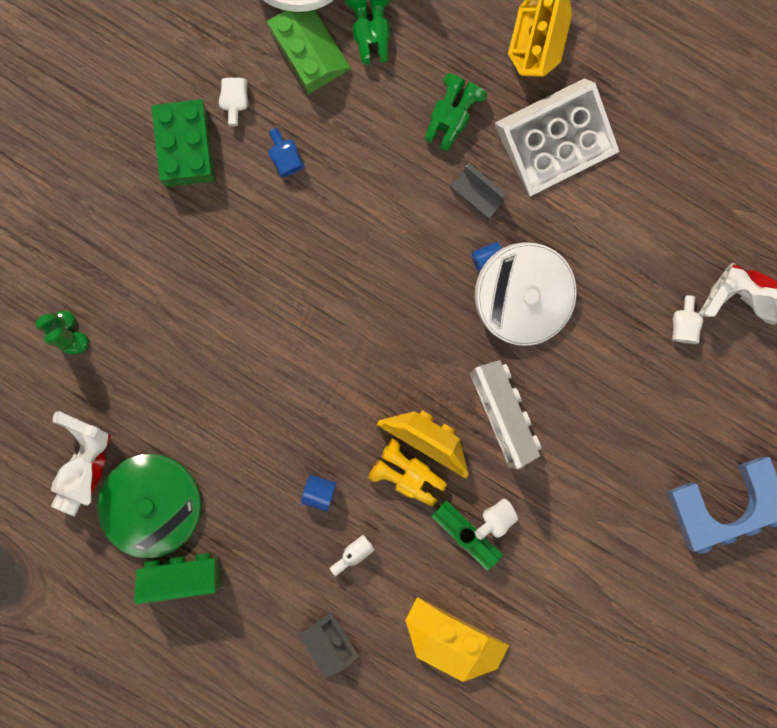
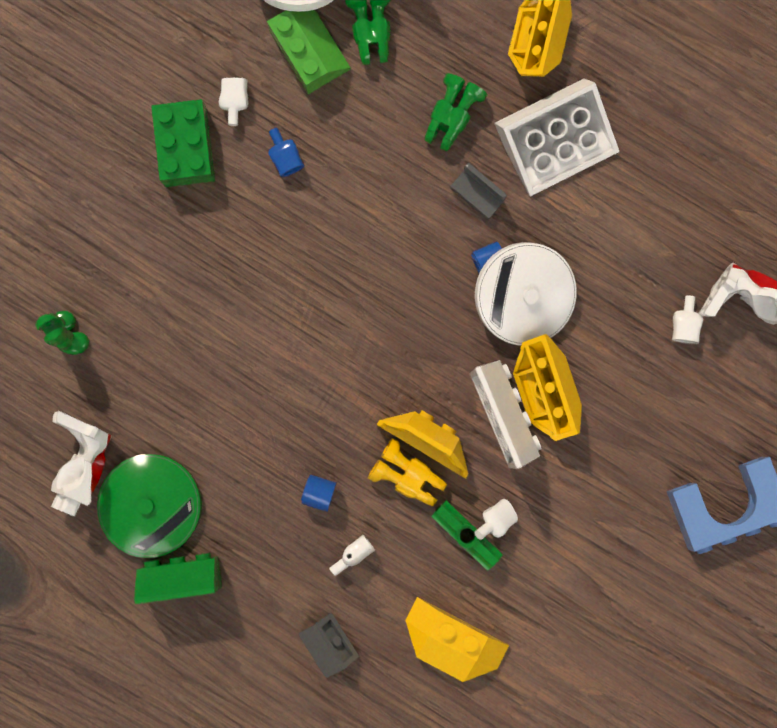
none -> yellow wedge [513,334,582,441]

